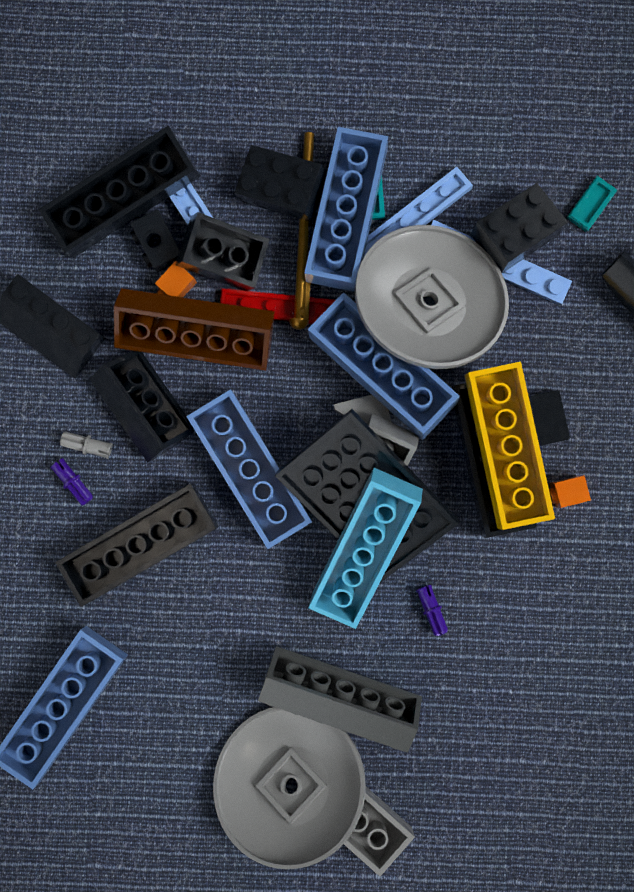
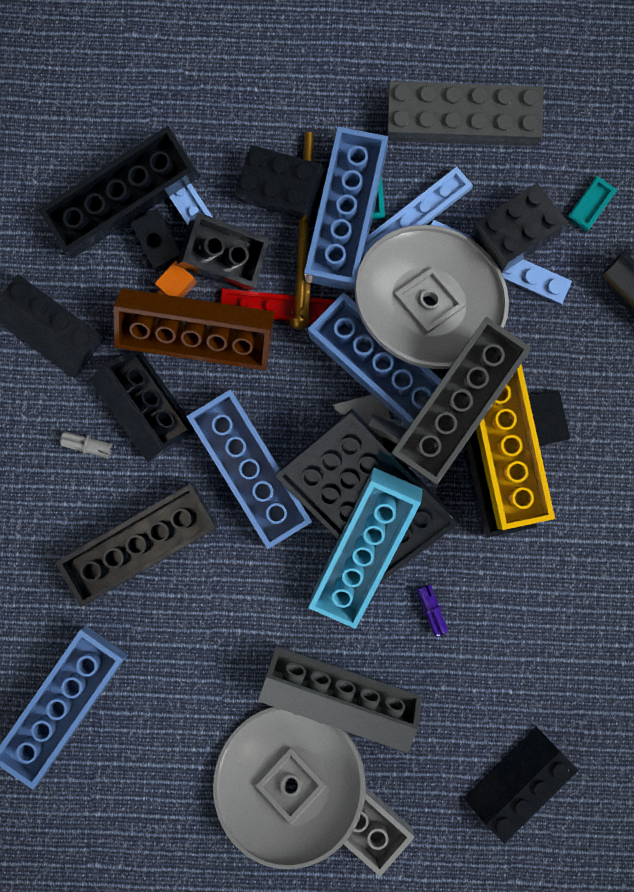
dark purple axle [50,458,93,506] -> none
orange brick [549,475,591,508] -> none
none -> dark grey brick [387,81,544,146]
none -> dark grey brick [390,316,532,485]
none -> black slope [464,726,579,844]

